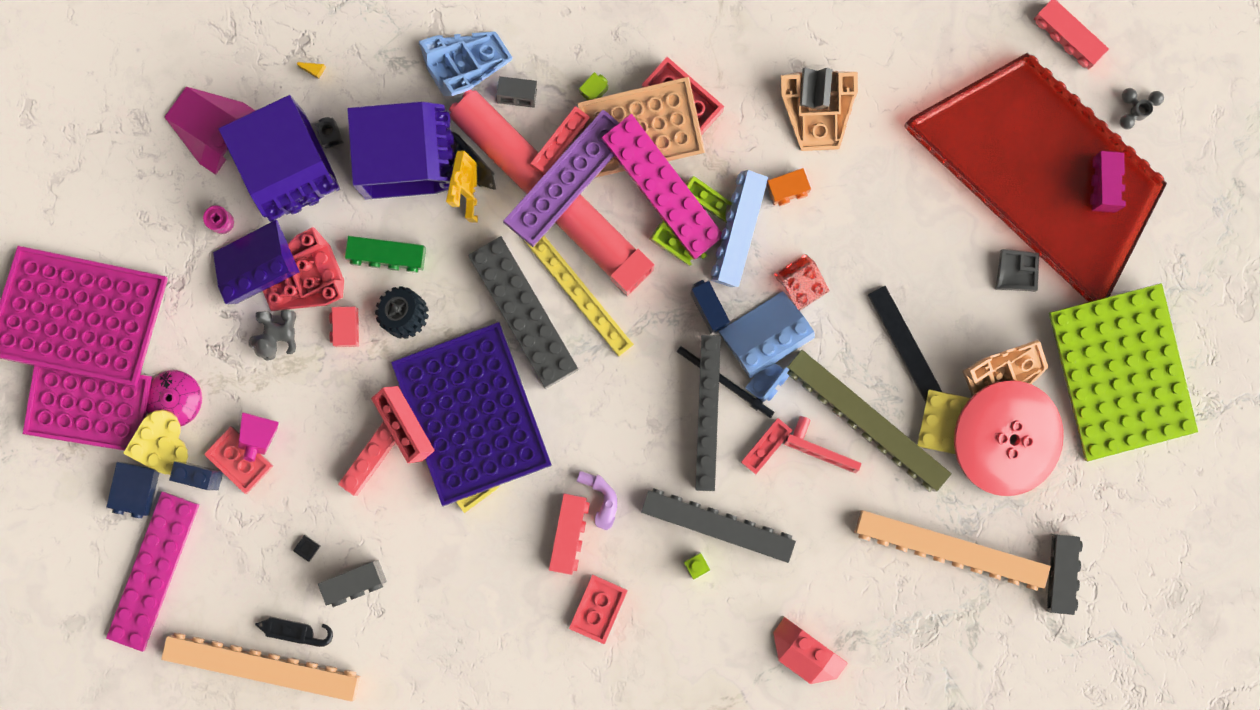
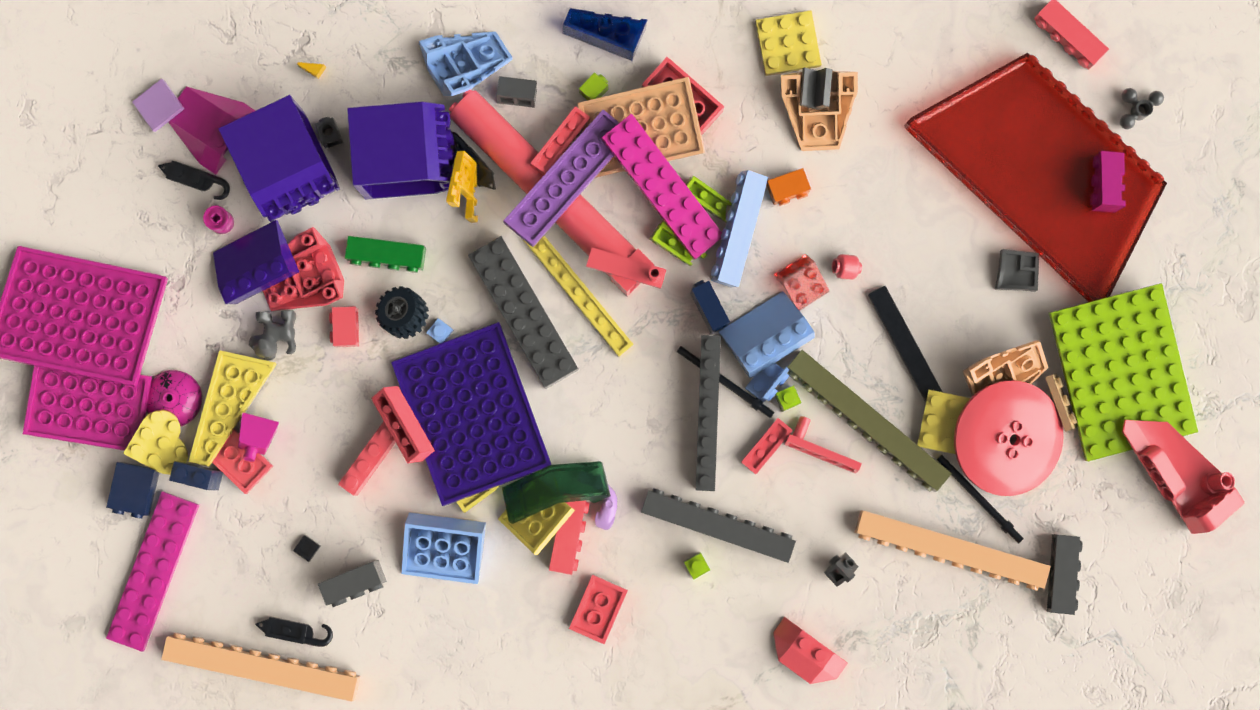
none -> lavender tile [133,79,185,132]
none -> black plate [158,160,230,200]
none -> light yellow wing [188,350,277,467]
none -> light blue slope [401,512,486,584]
none -> light blue plate [426,318,454,344]
none -> light yellow plate [498,475,575,555]
none -> clear green windscreen [502,461,611,524]
none -> clear blue wedge [562,8,647,61]
none -> coral piece [586,248,667,289]
none -> light yellow plate [756,10,822,76]
none -> lime brick [775,386,802,412]
none -> dark grey brick [824,552,859,587]
none -> coral head [832,254,862,280]
none -> black bar [936,455,1024,544]
none -> tan plate [1045,373,1077,432]
none -> coral panel [1122,420,1244,534]

